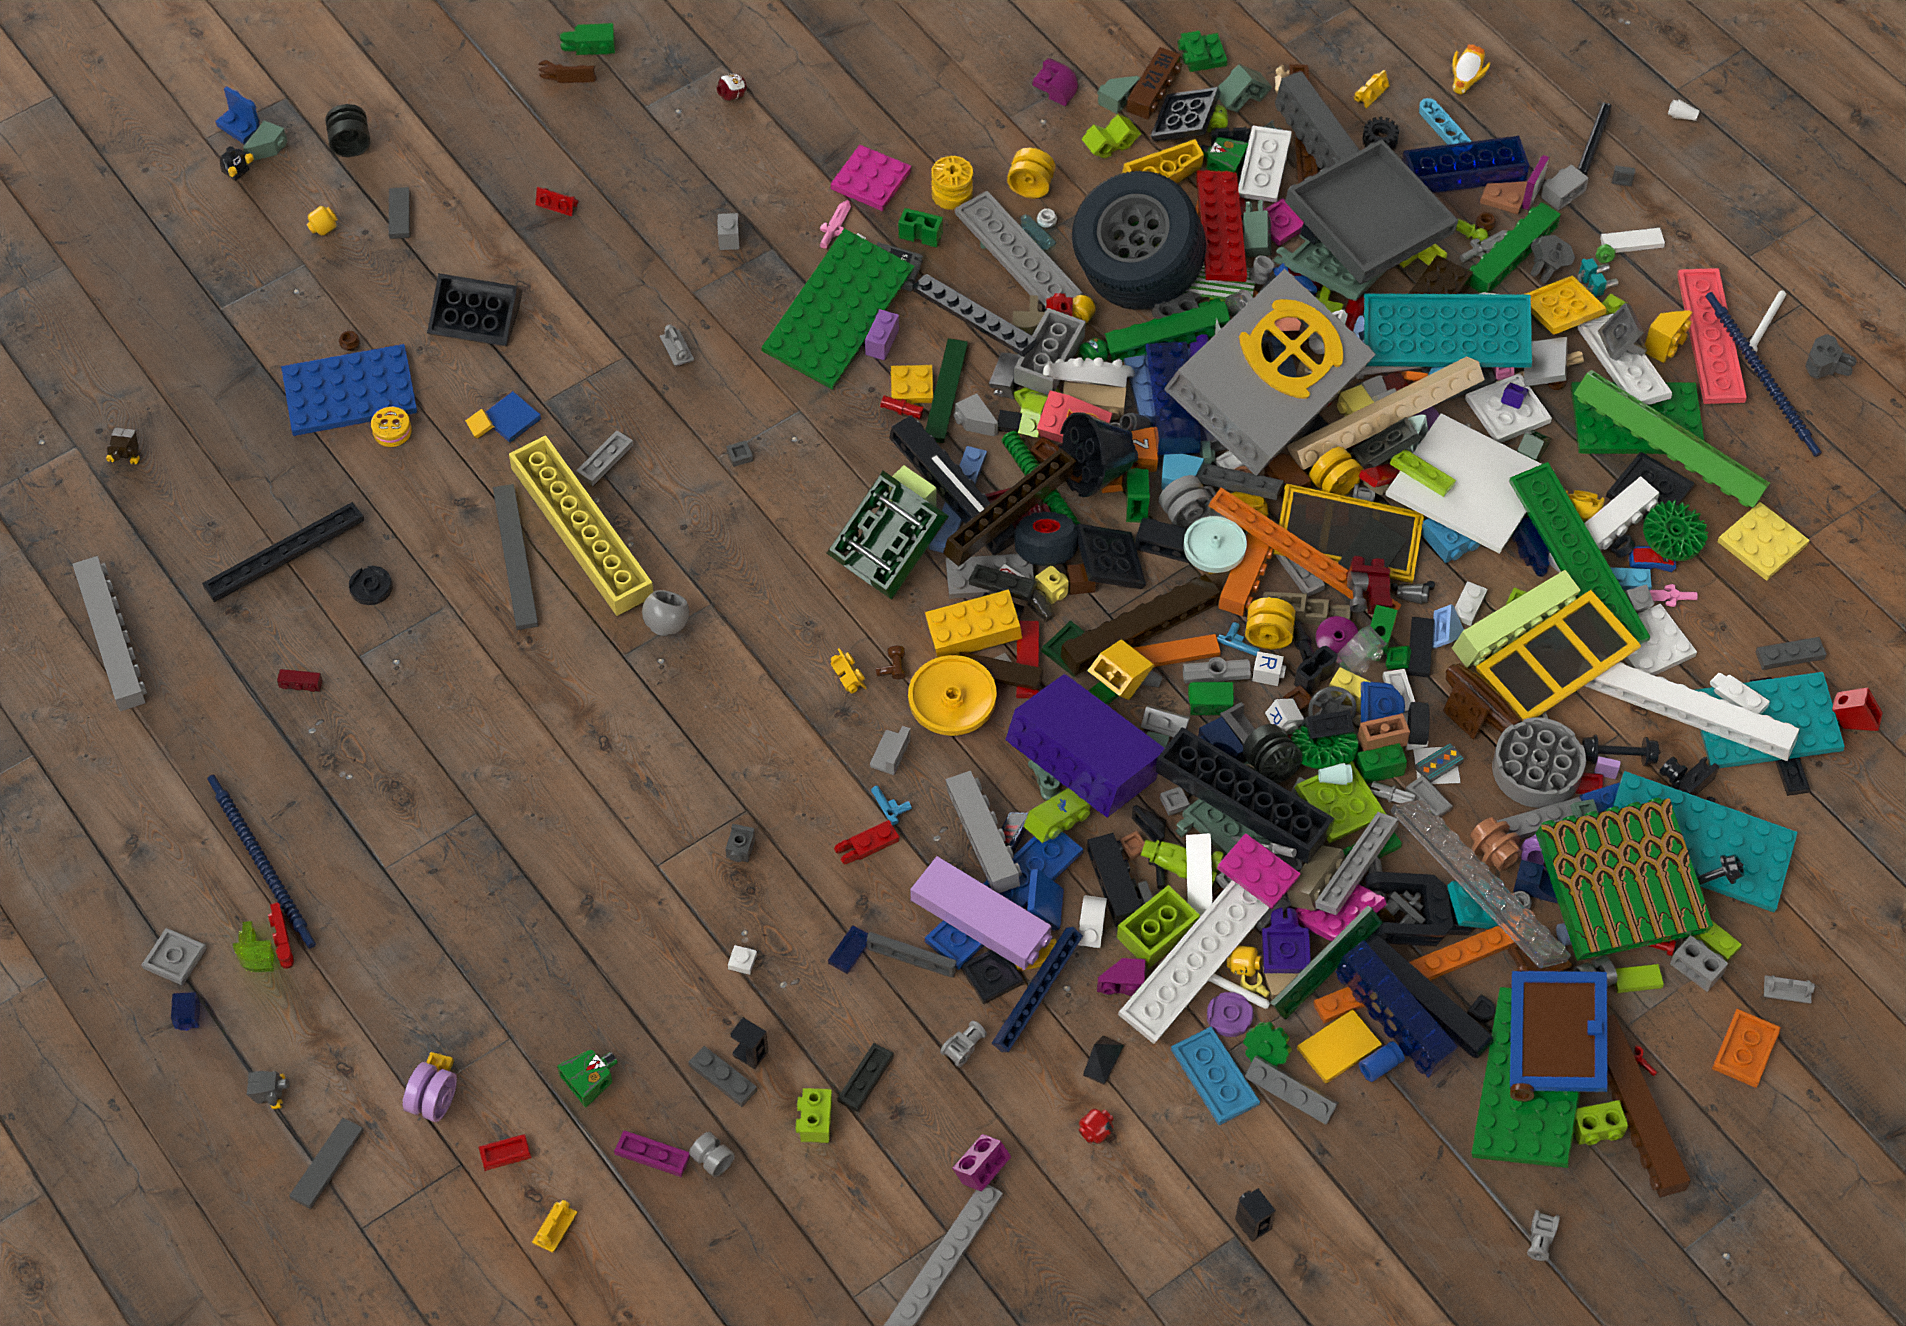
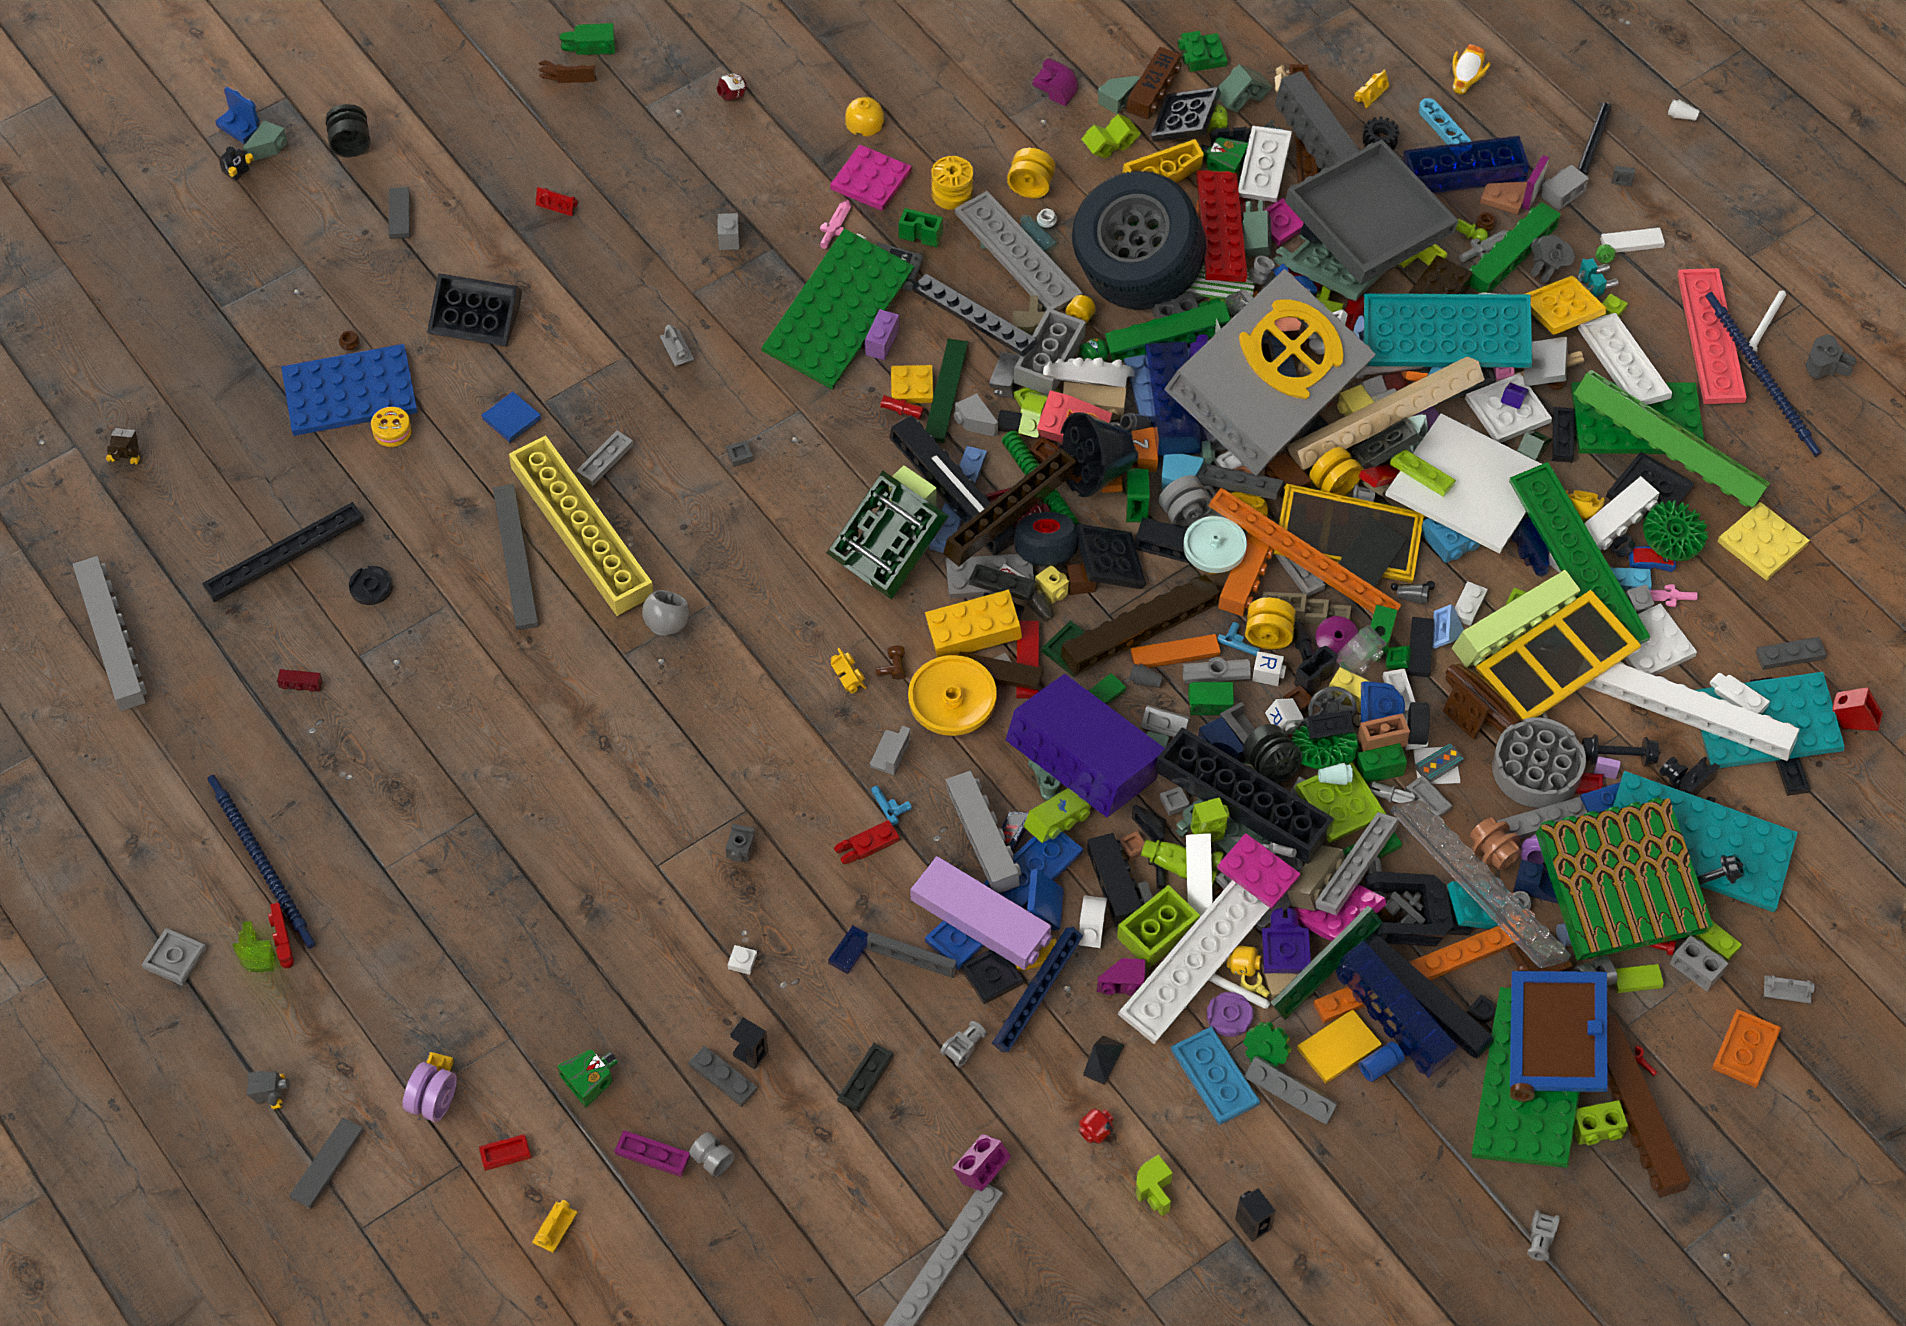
clear blue brick [171,992,200,1031] -> none
yellow head [307,206,338,236] -> none
yellow tile [465,409,494,439] -> none
lime brick [796,1088,832,1143] -> none
red brick [1046,293,1073,316] -> none
yellow slope [1088,639,1155,700] -> none
dark red hips [1346,556,1393,614] -> none
sand green plate [1570,799,1598,818] -> none
flat silver bracket [1598,303,1647,361] -> none
yellow slope [1645,310,1692,363] -> none
none -> yellow cylinder [845,97,884,136]
none -> lime brick [1135,1154,1173,1216]
none -> lime brick [1190,797,1229,842]
none -> black tile [1552,407,1575,463]

